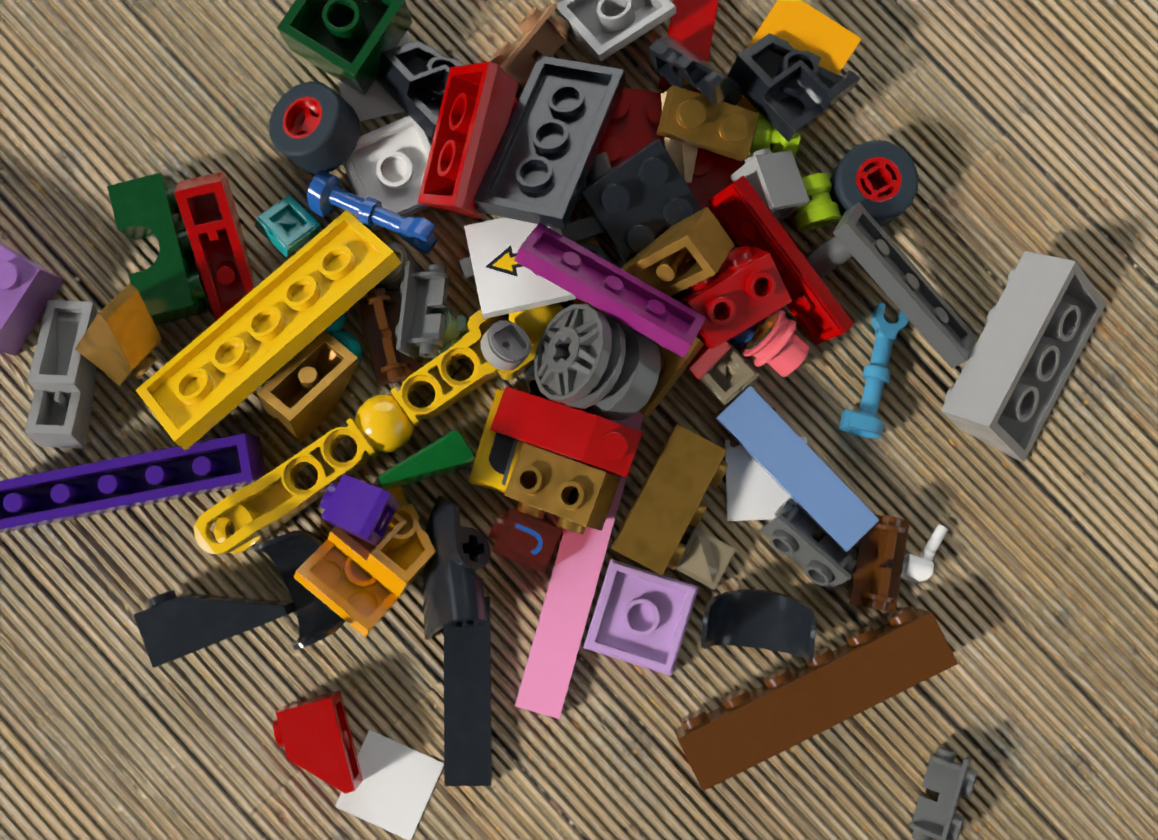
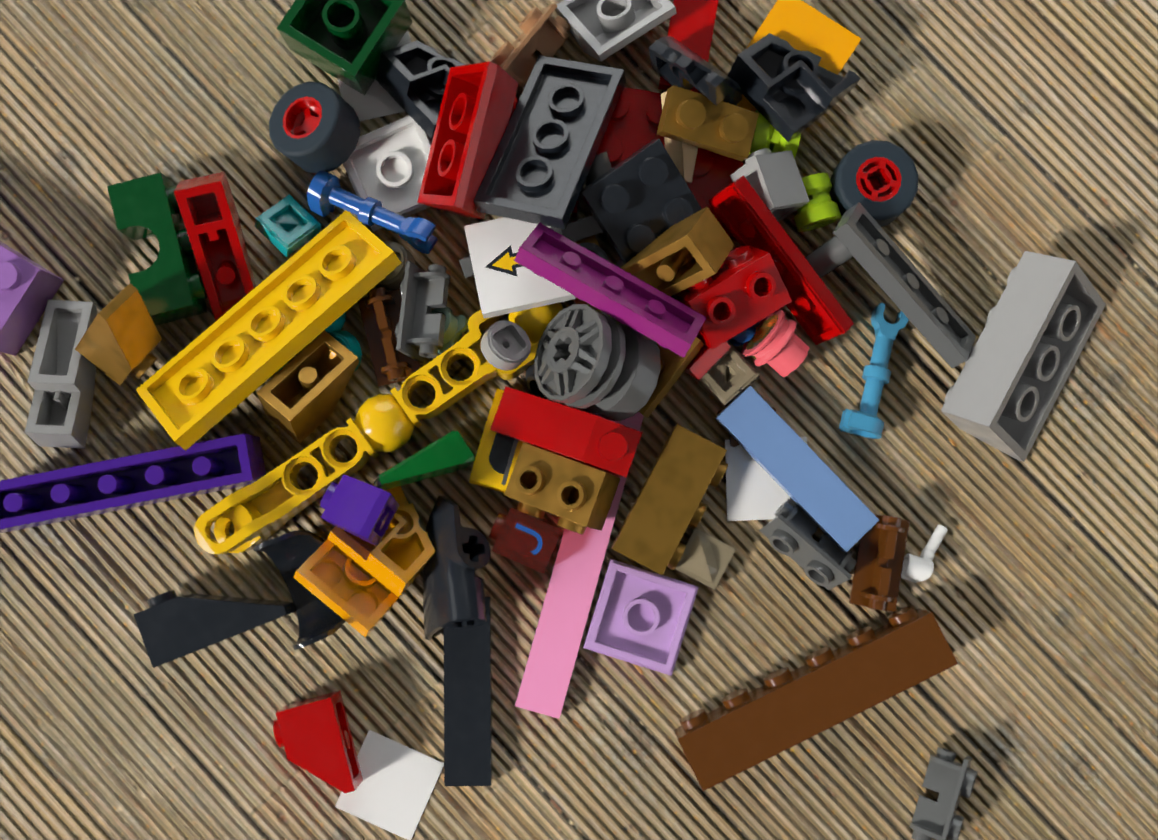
black piece [701,589,816,663] -> none

